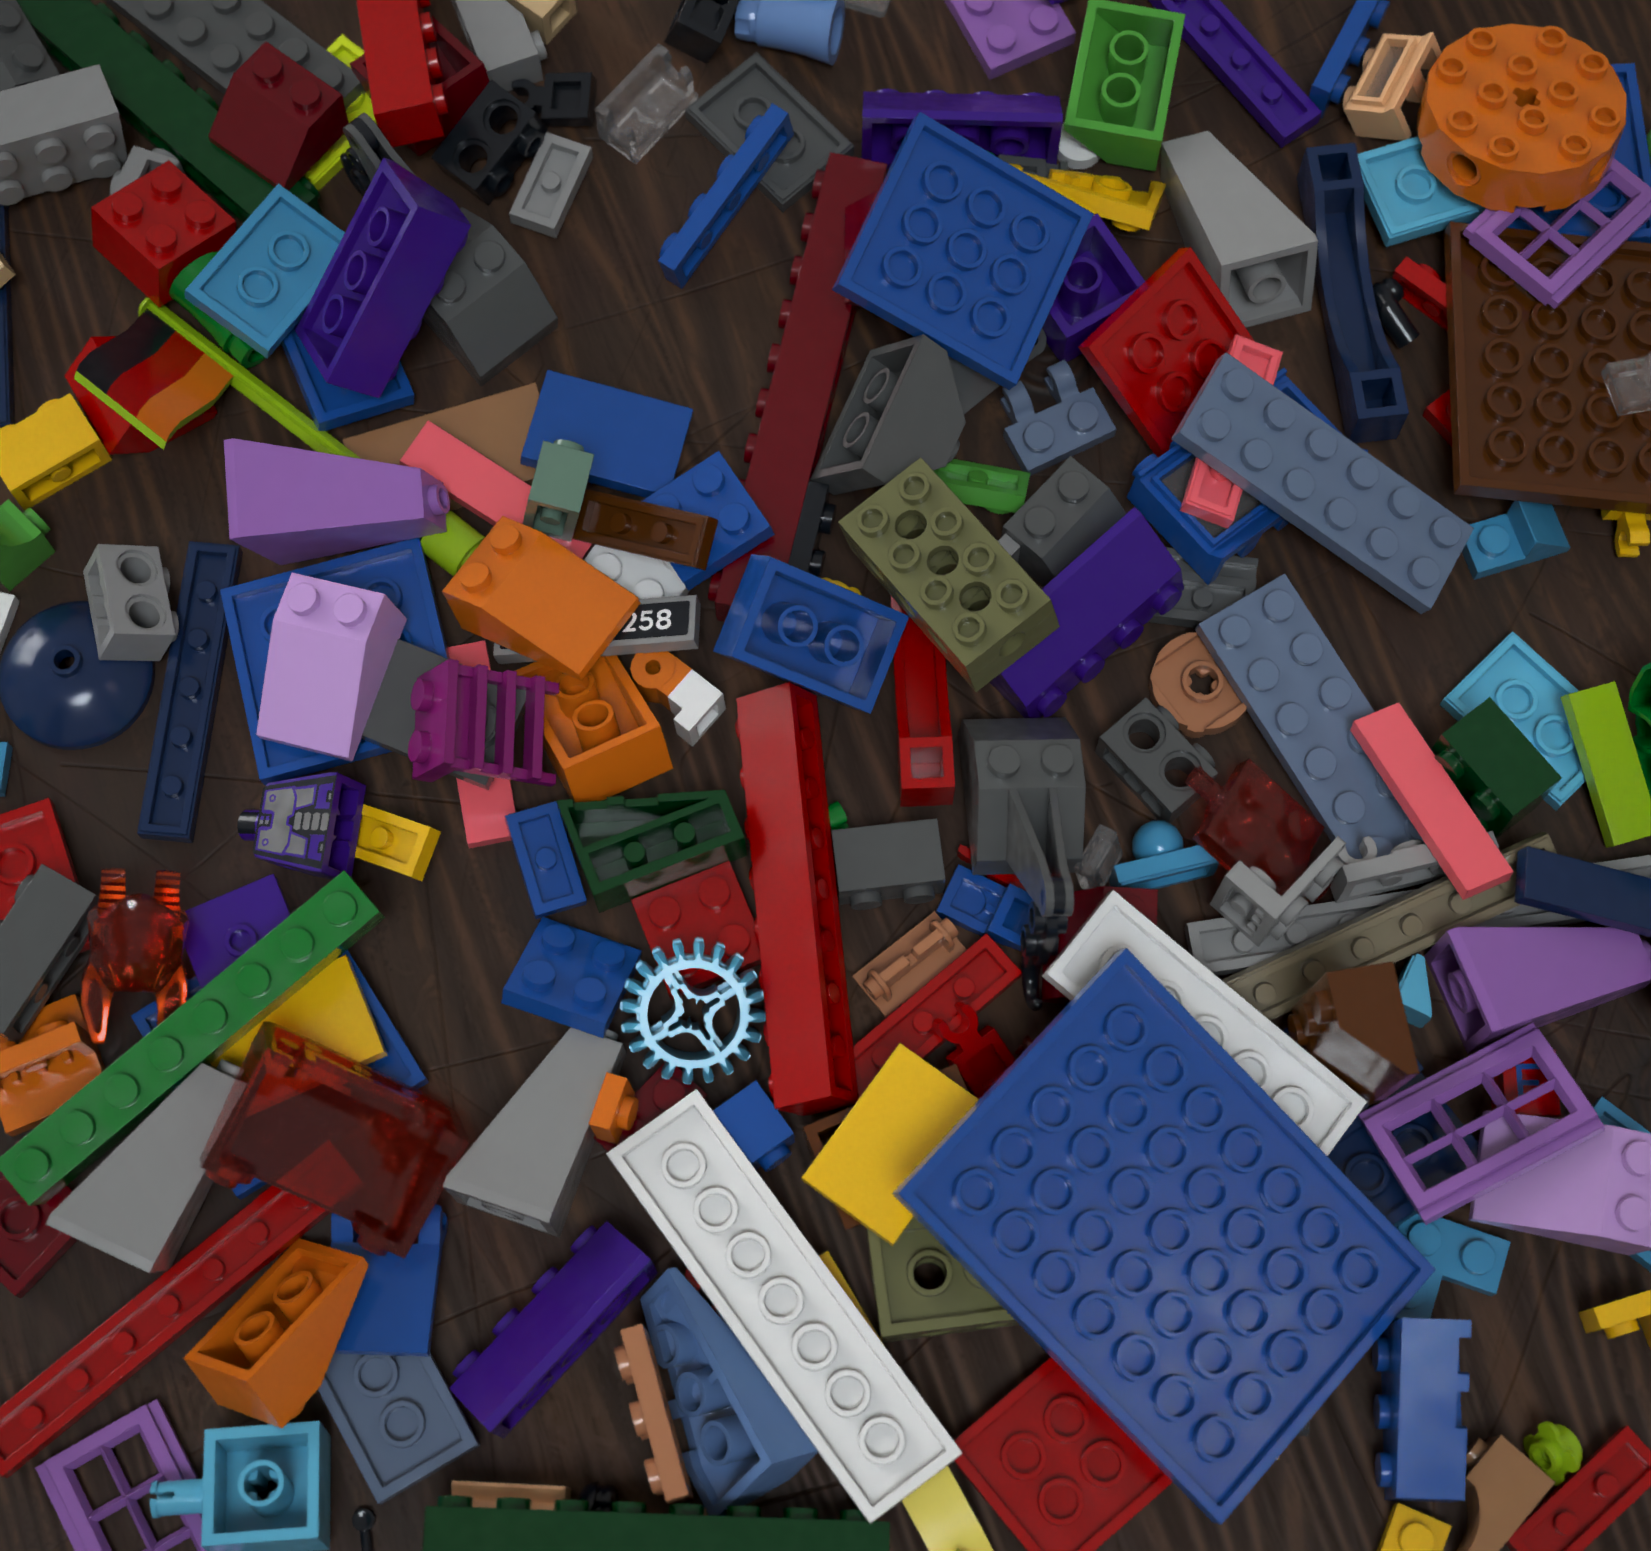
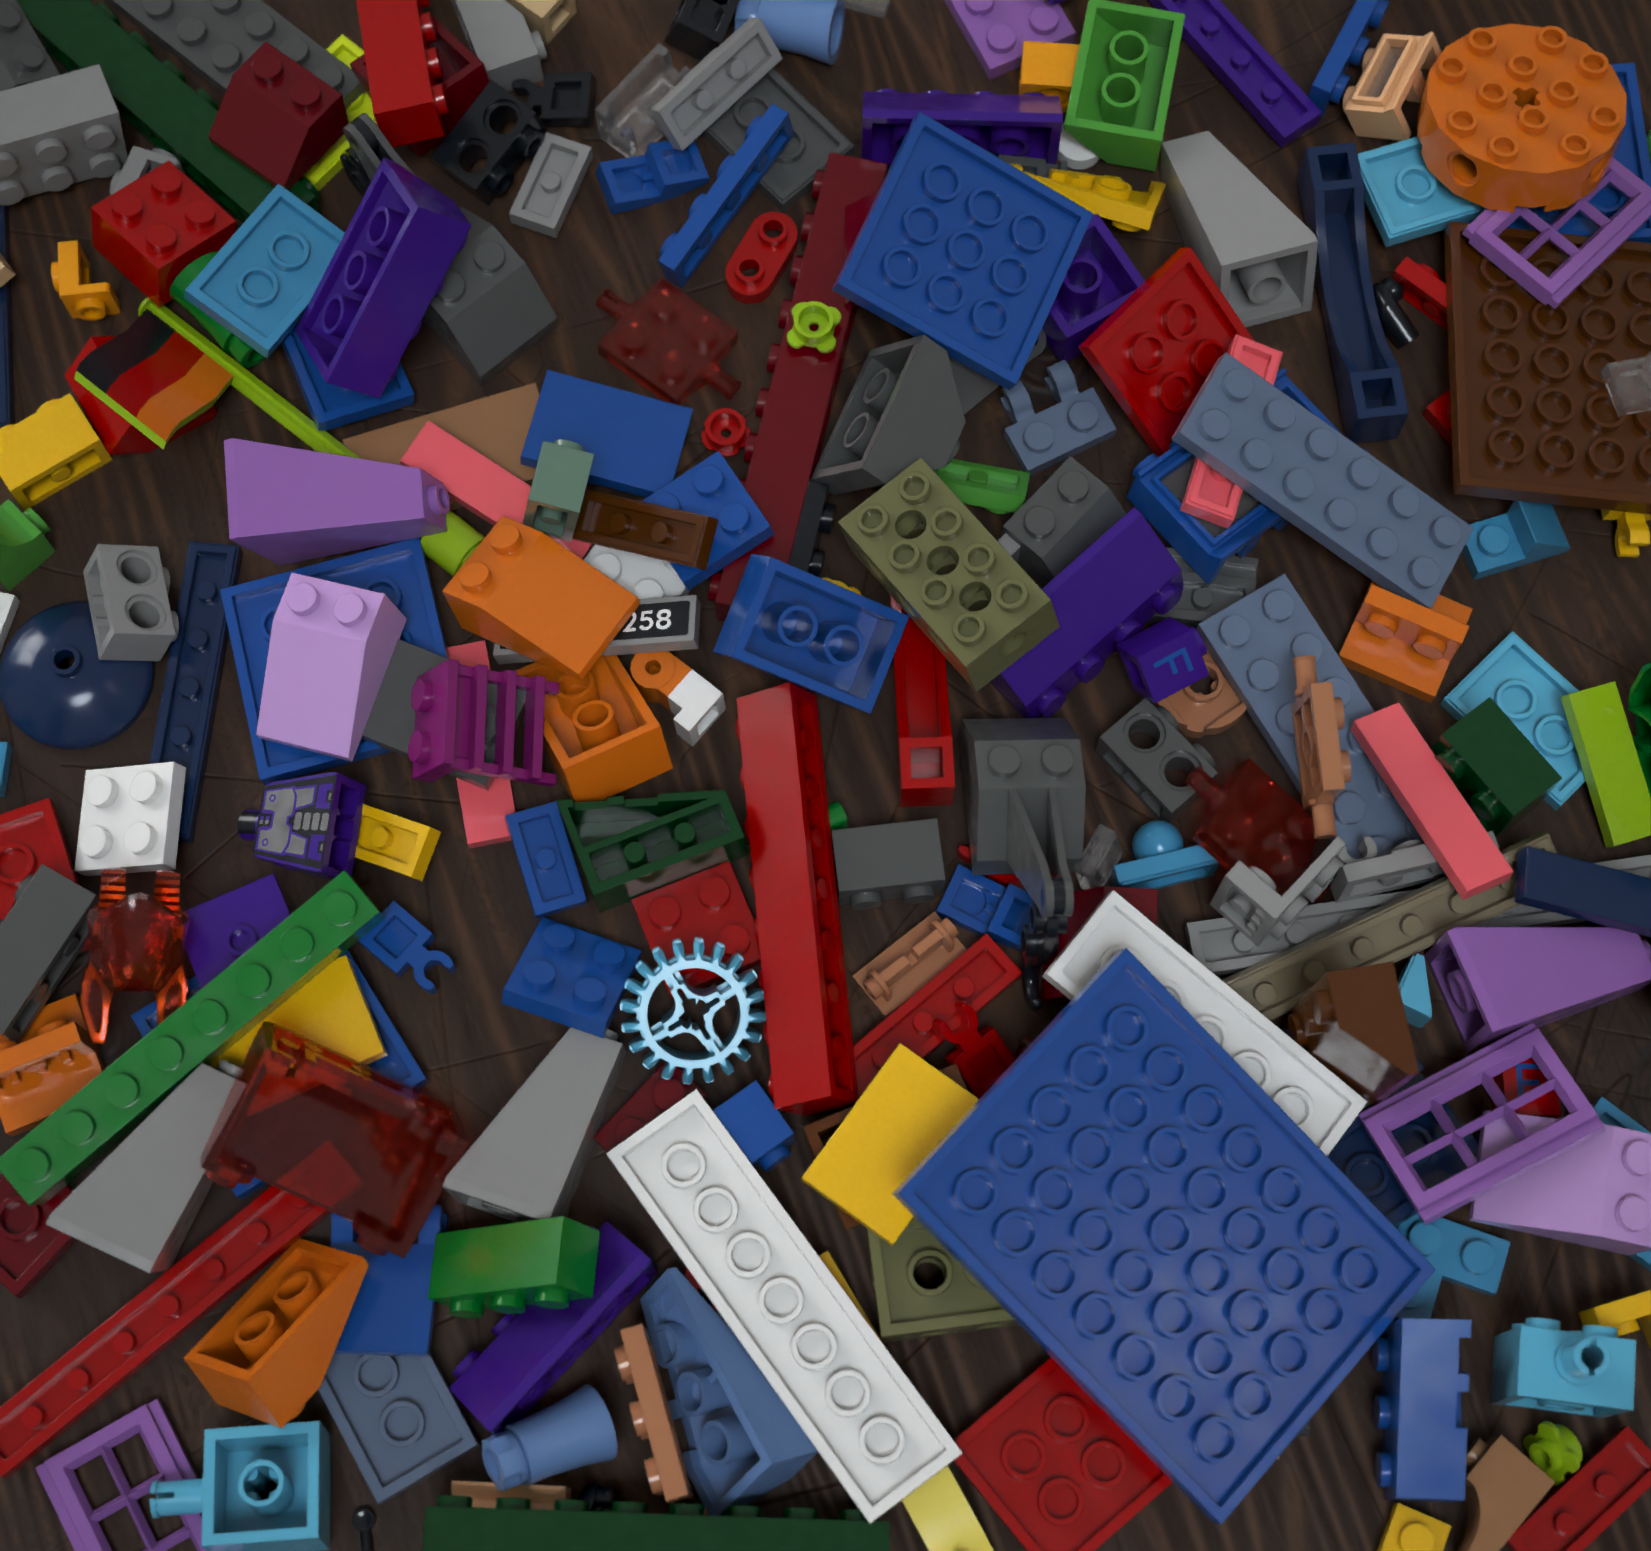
orange plate [588,1072,639,1145] -> none
none -> light orange bracket [51,240,121,321]
none -> white plate [74,762,186,876]
none -> blue plate [358,900,457,995]
none -> green brick [428,1216,600,1319]
none -> medium blue plant [481,1384,618,1492]
none -> blue slope [595,140,710,214]
none -> clear red plate [596,277,741,405]
none -> light grey plate [649,17,783,151]
none -> red plate [701,408,751,457]
none -> red plate [725,212,798,304]
none -> lime plate [787,301,841,354]
none -> light orange brick [1019,41,1080,113]
none -> dark purple brick [1116,617,1209,704]
none -> nougat plate [1291,655,1351,839]
none -> orange bracket [1338,580,1473,703]
none -> medium azure brick [1490,1318,1636,1418]

